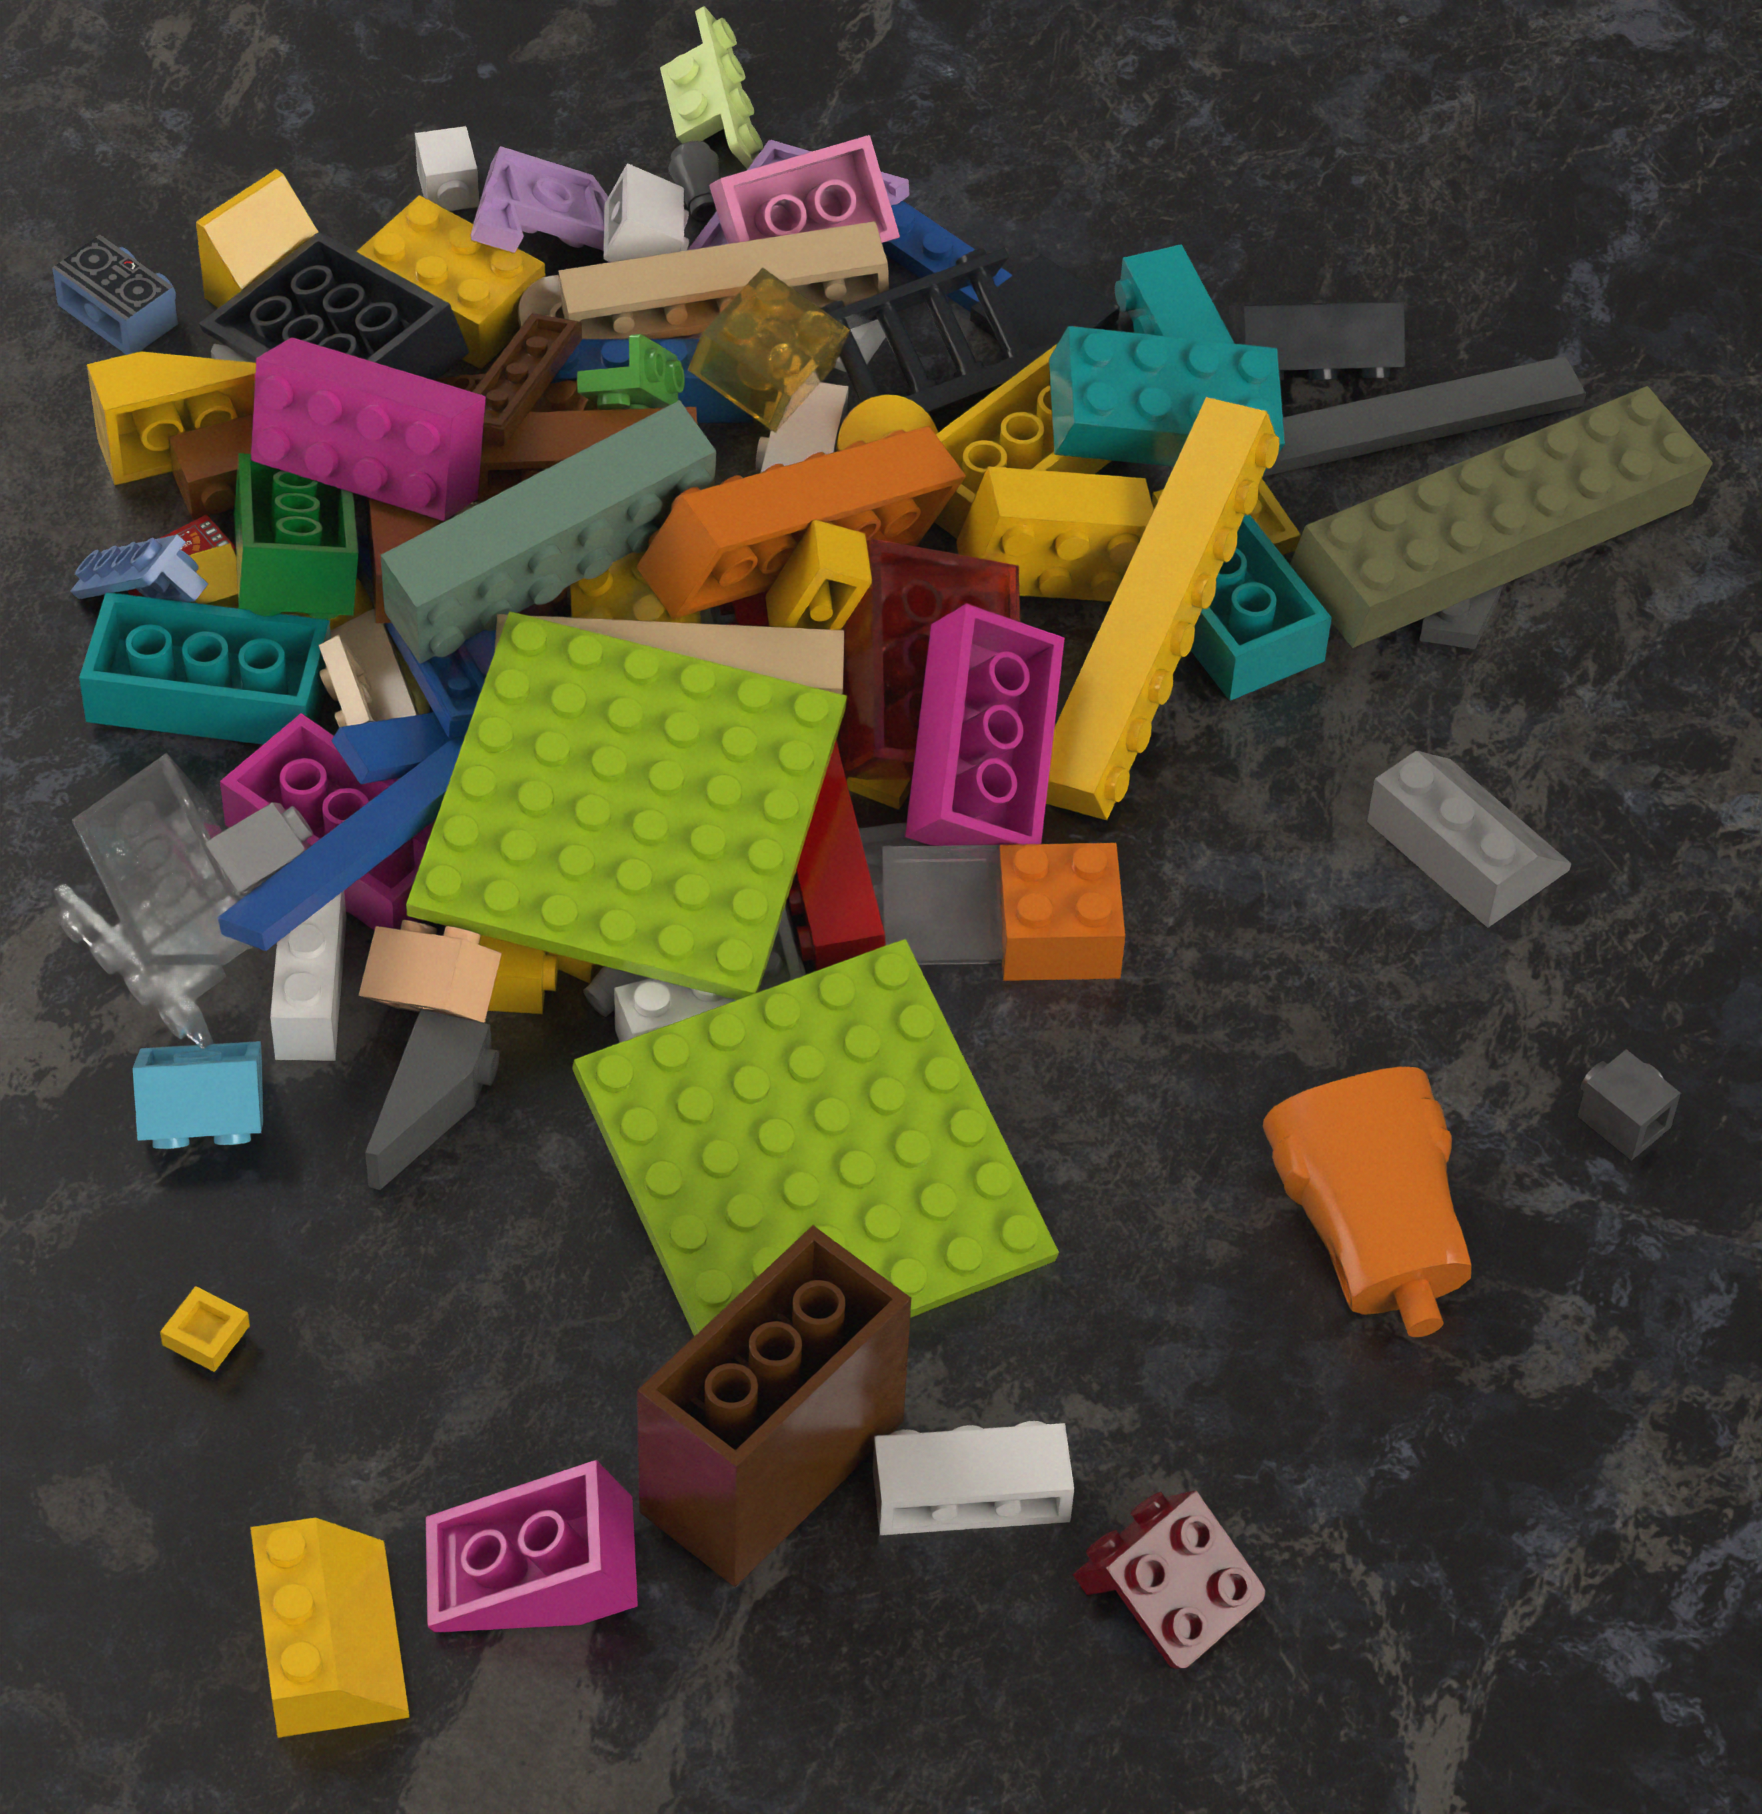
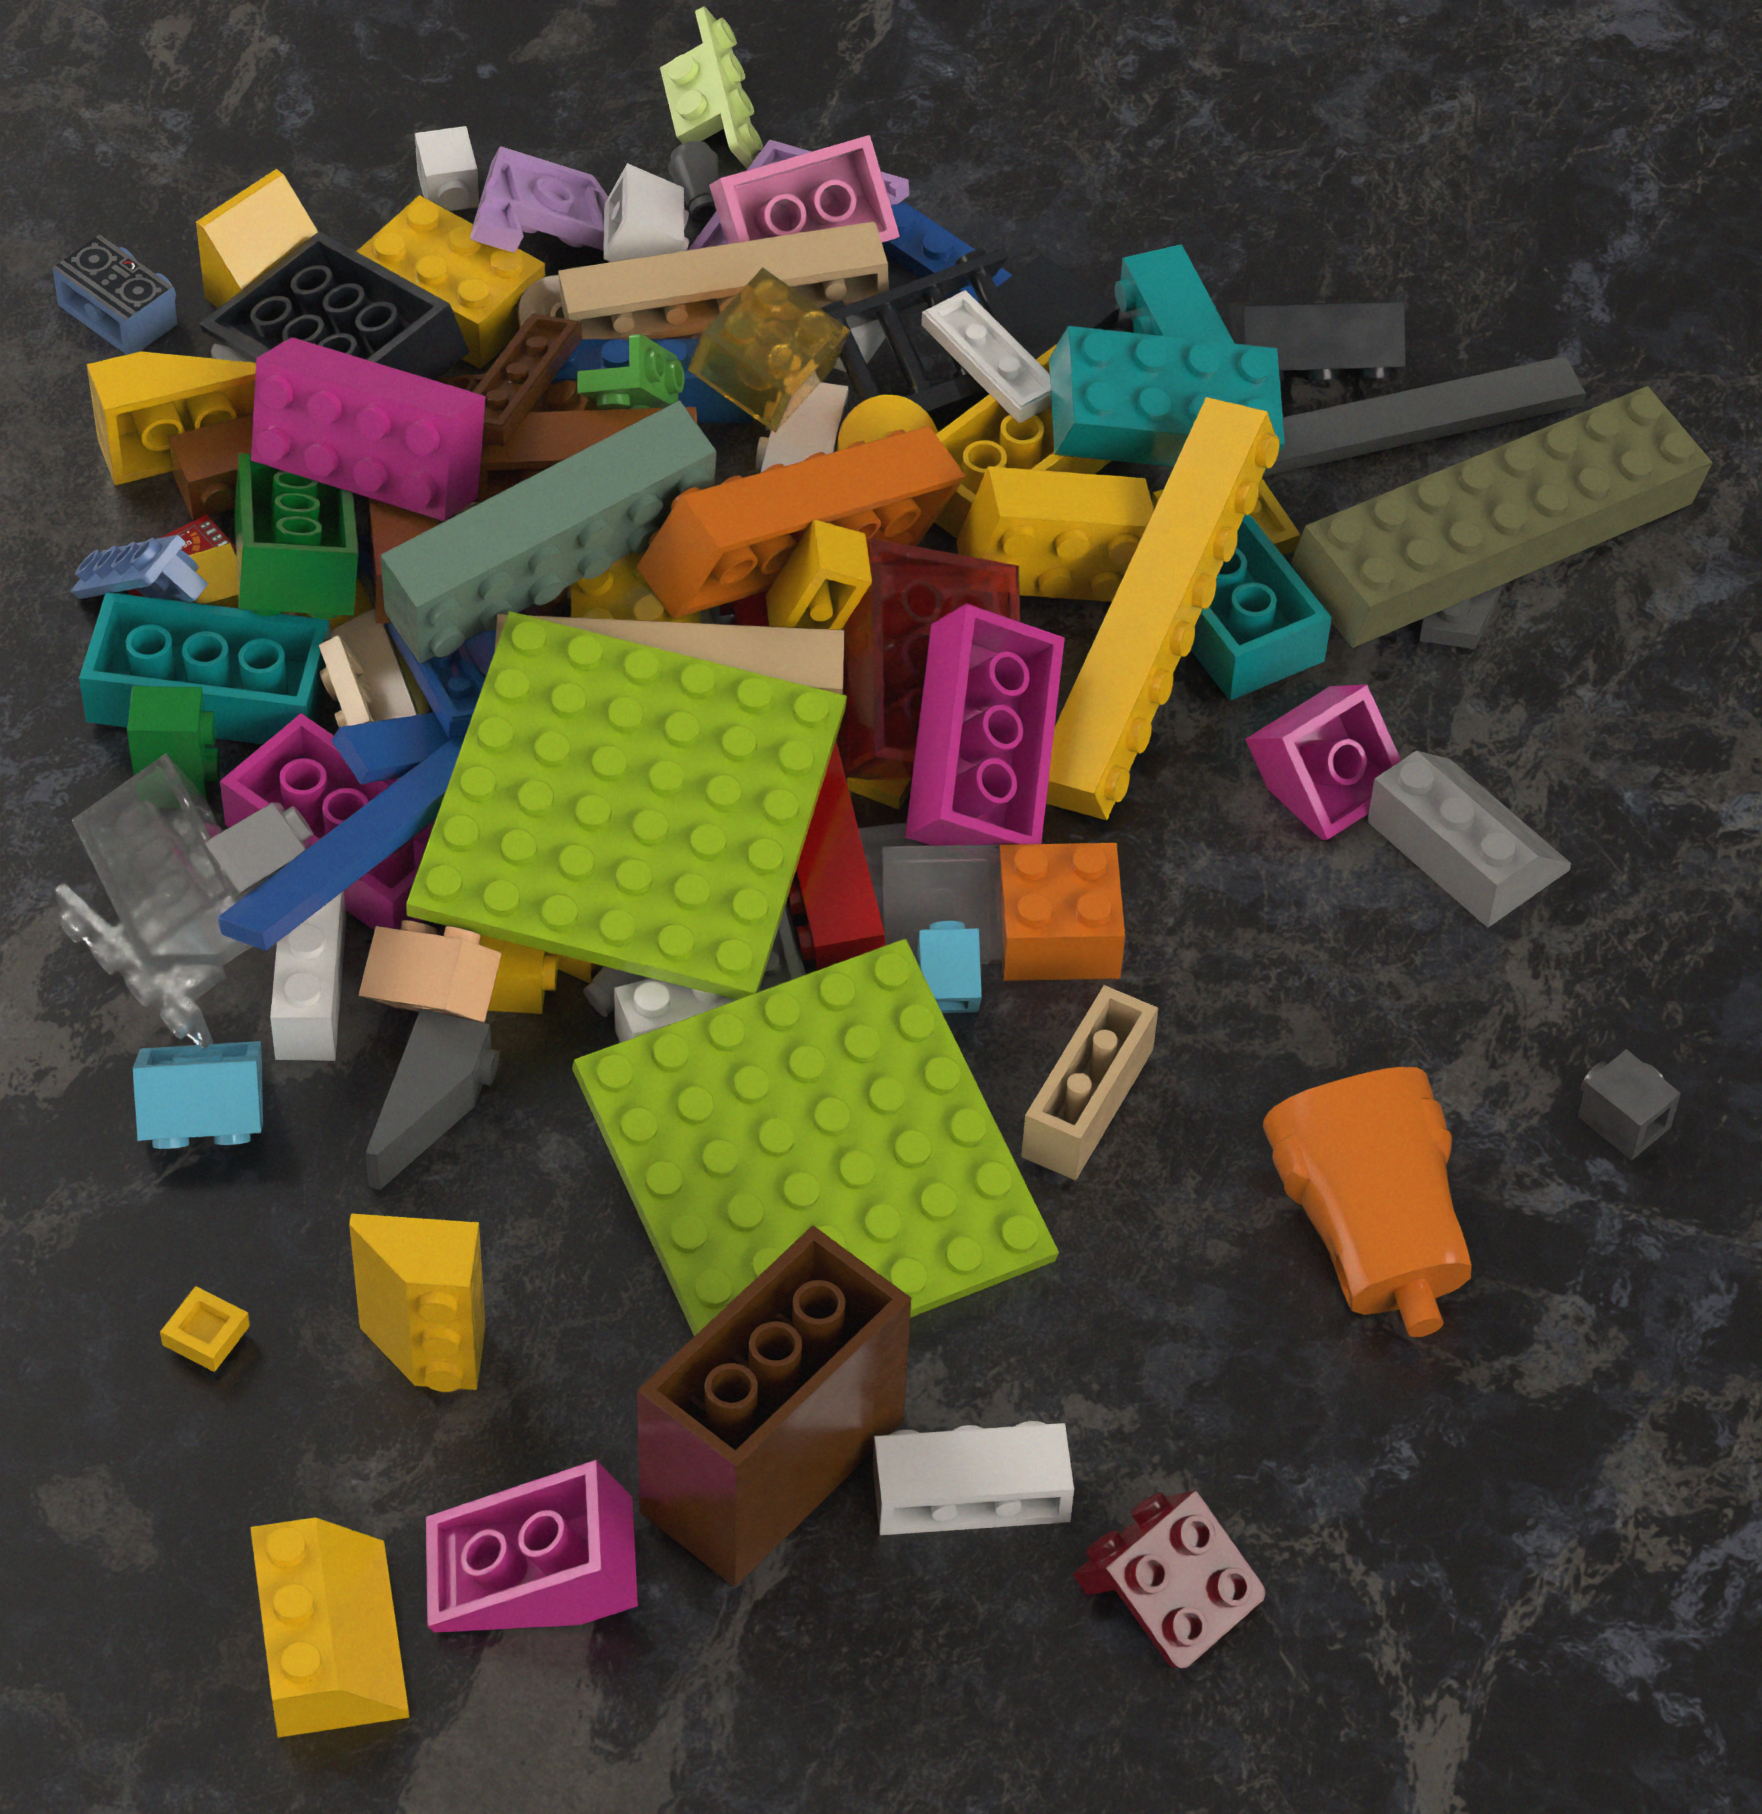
none -> green brick [127,686,220,805]
none -> yellow slope [349,1214,486,1392]
none -> medium azure brick [917,921,982,1013]
none -> white tile [921,290,1052,423]
none -> tan brick [1021,985,1158,1180]
none -> dark pink slope [1245,685,1401,840]

